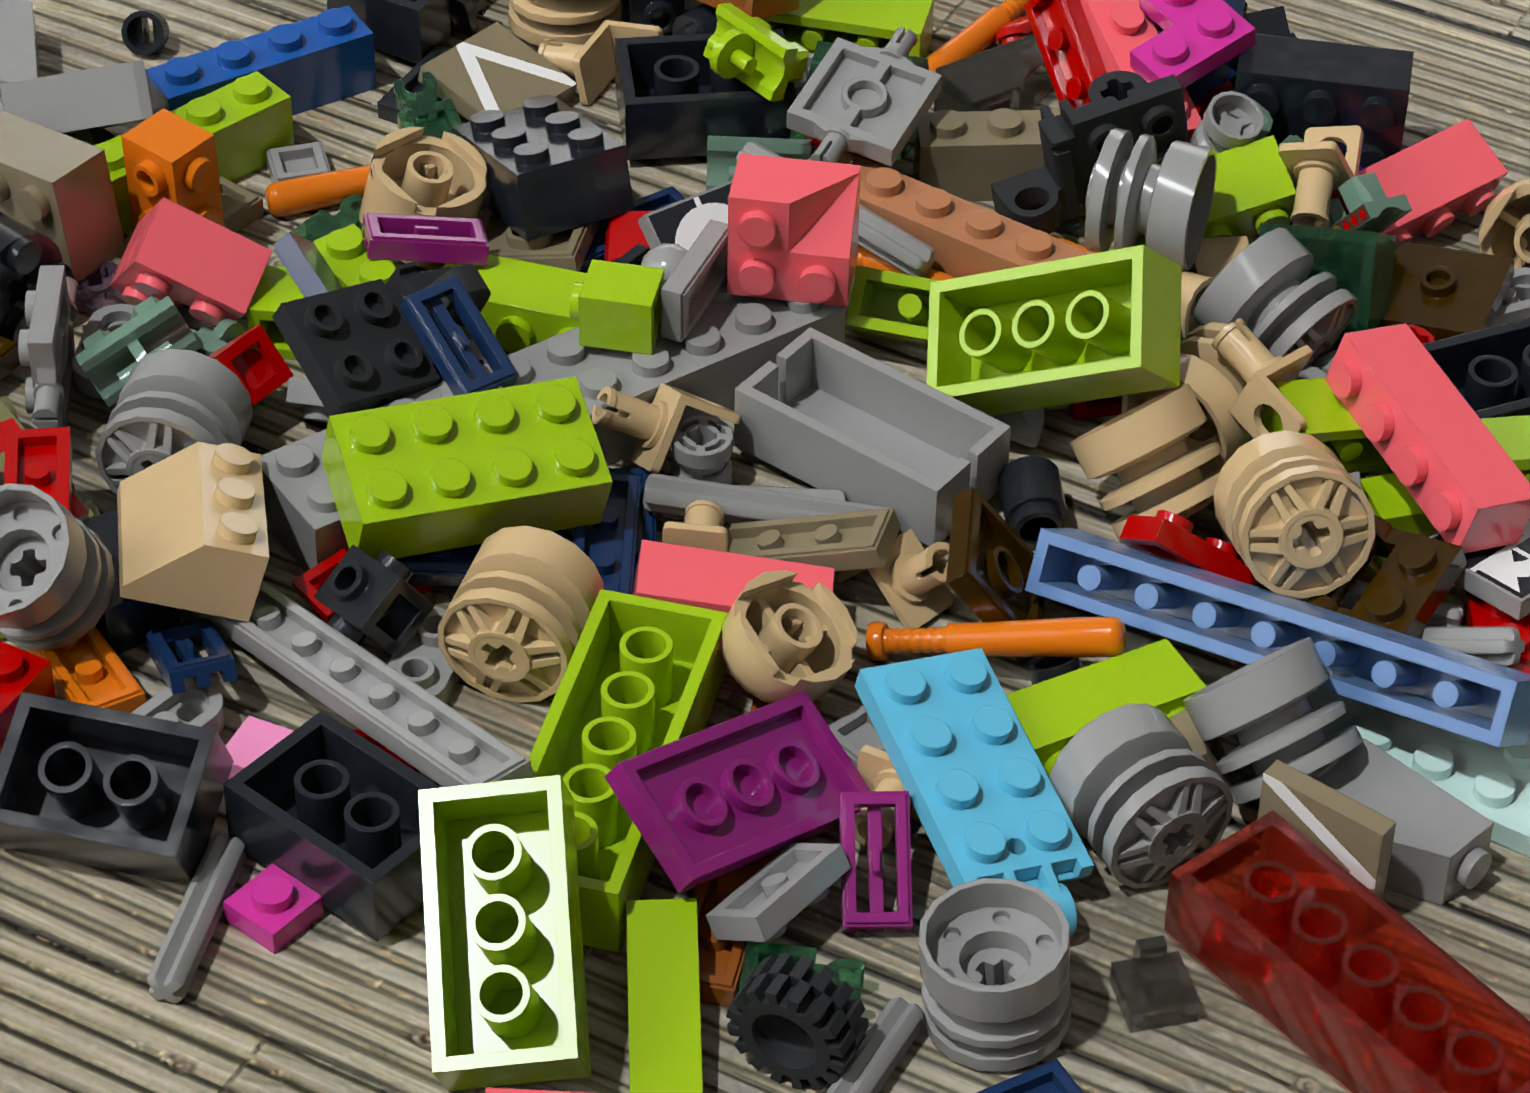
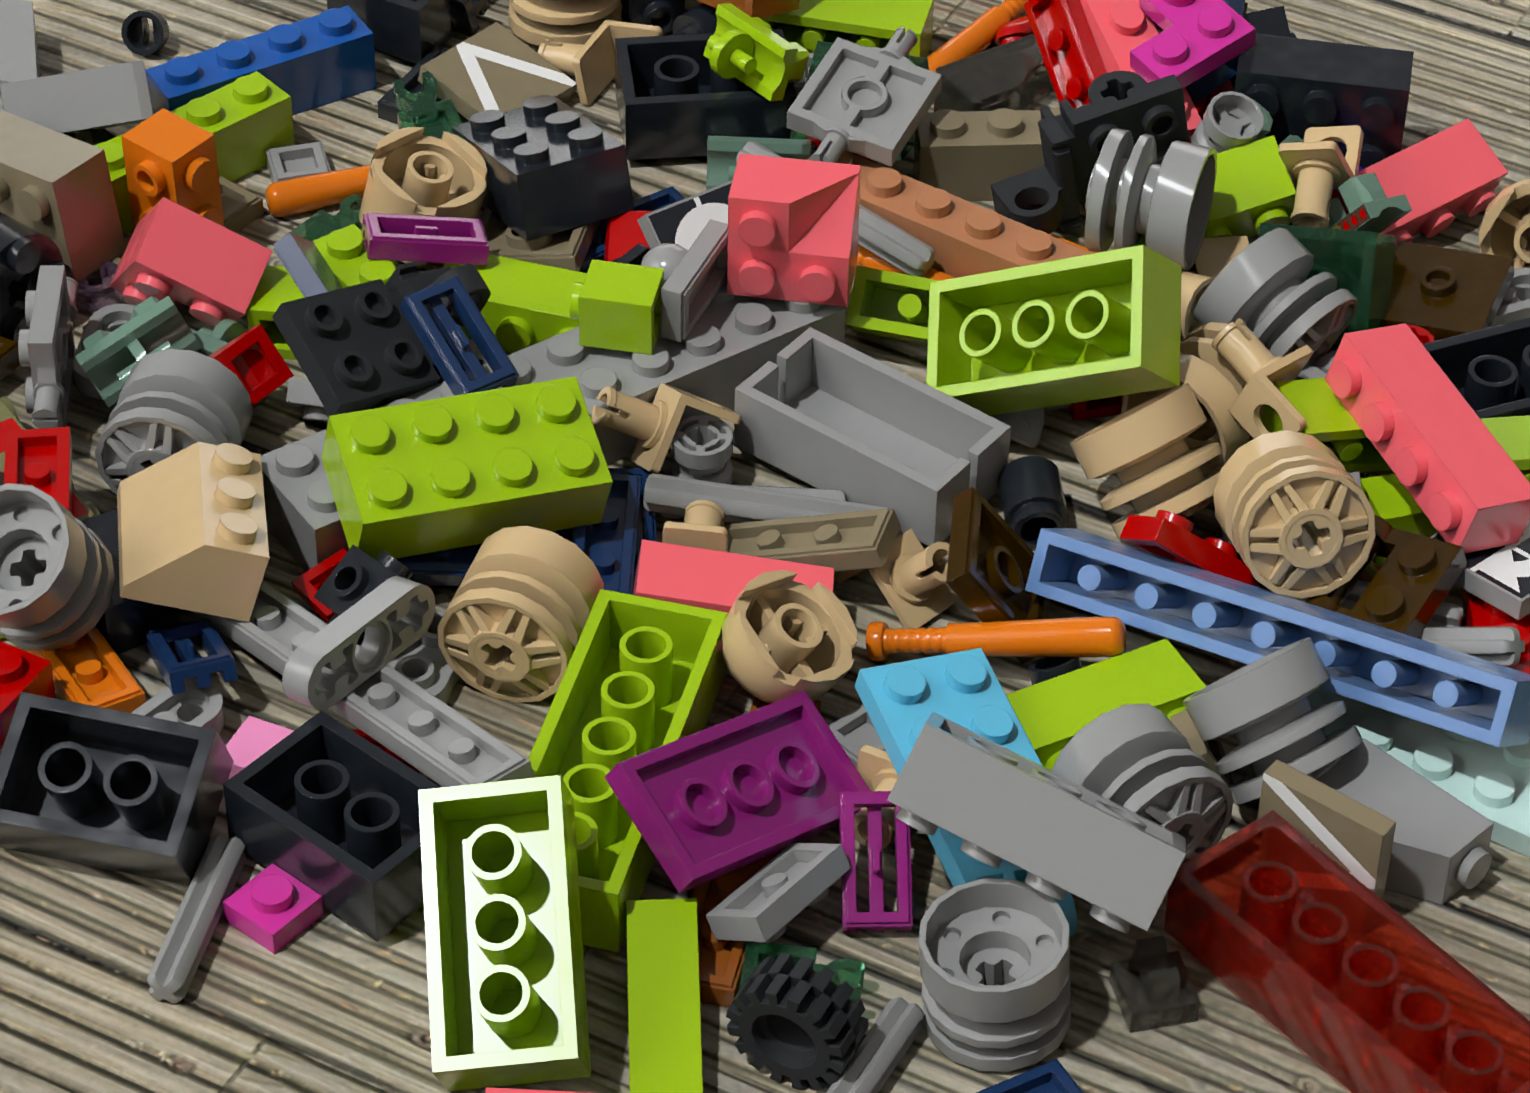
none -> light grey beam [282,576,435,710]
none -> light grey brick [887,712,1186,933]

